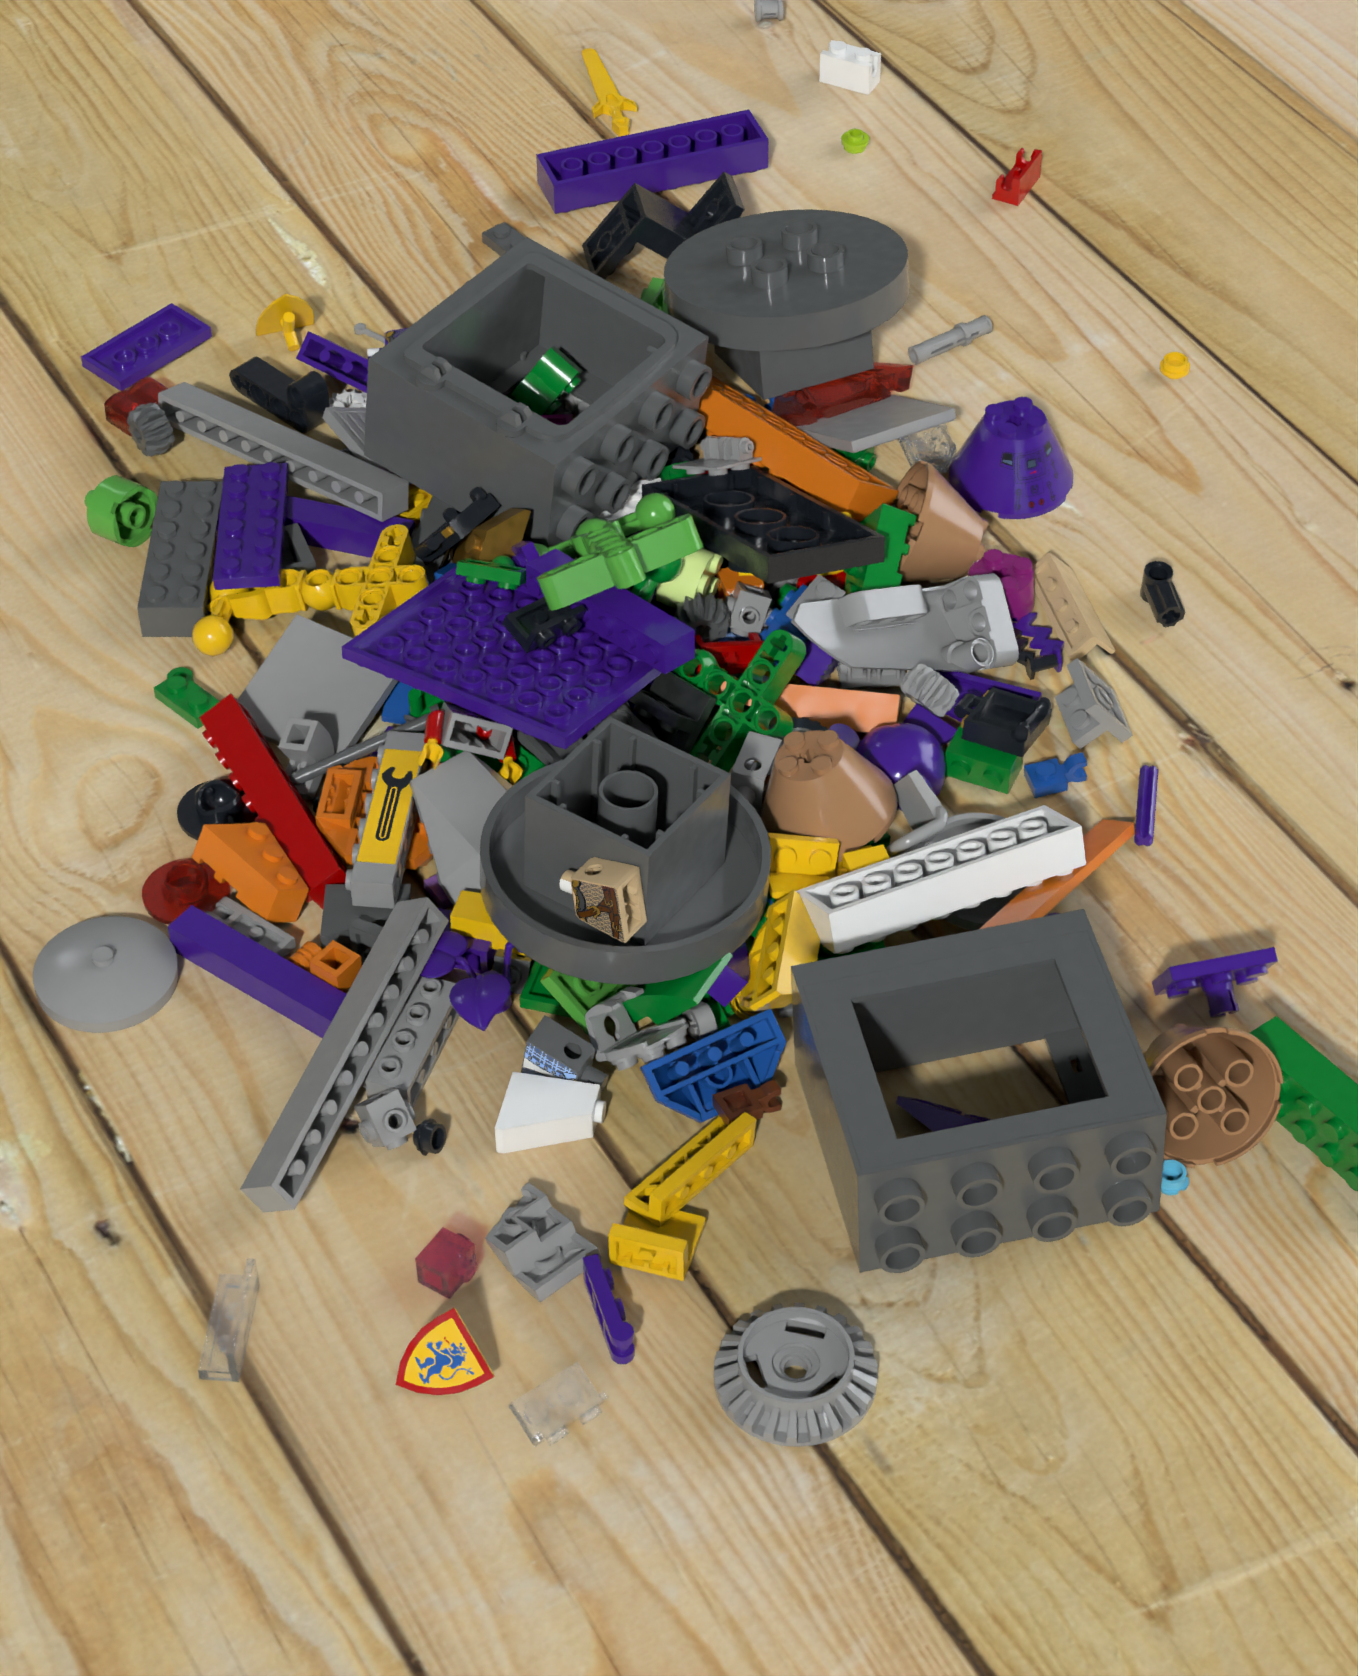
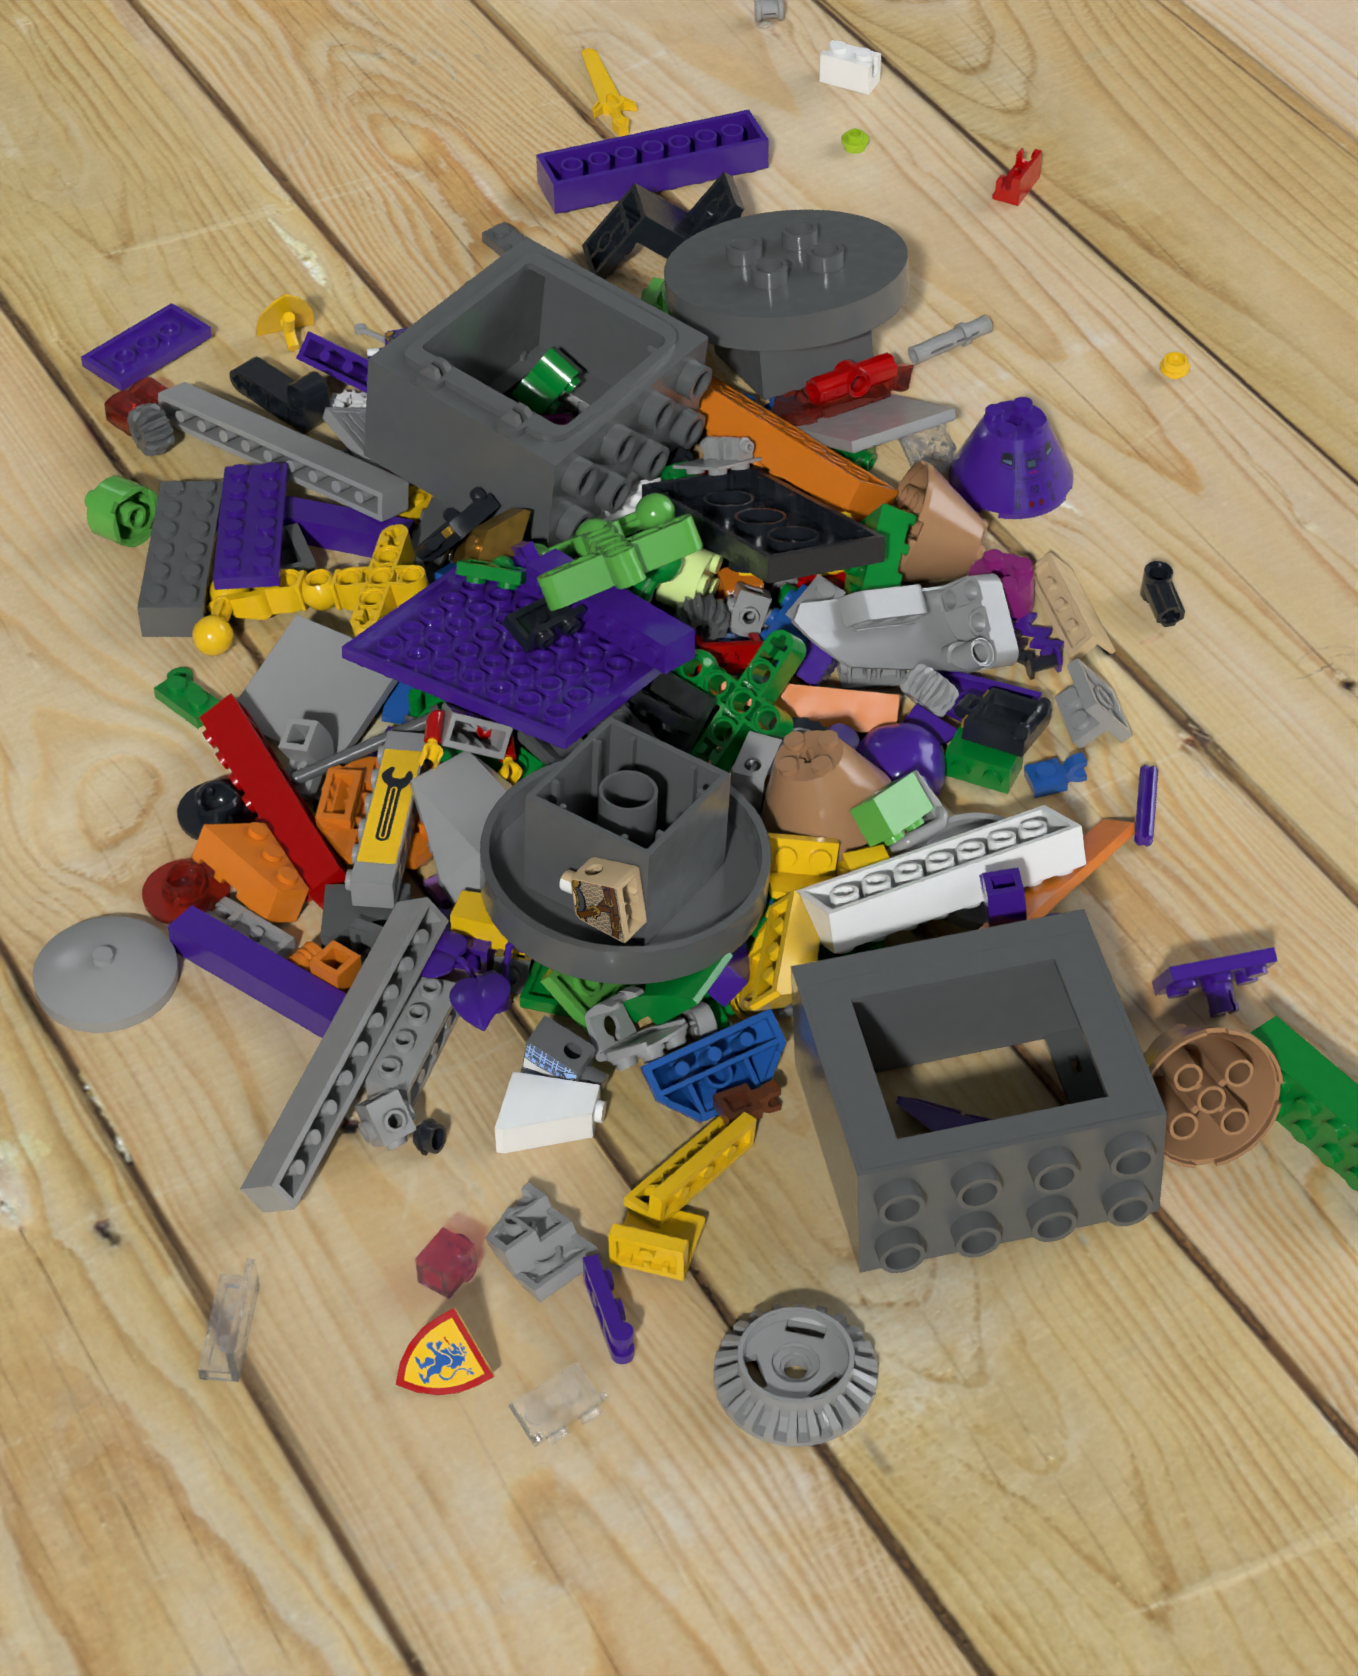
medium azure plate [1161,1160,1189,1195] -> none
none -> red piece [806,352,897,405]
none -> brick [849,772,934,847]
none -> dark purple brick [979,867,1027,927]

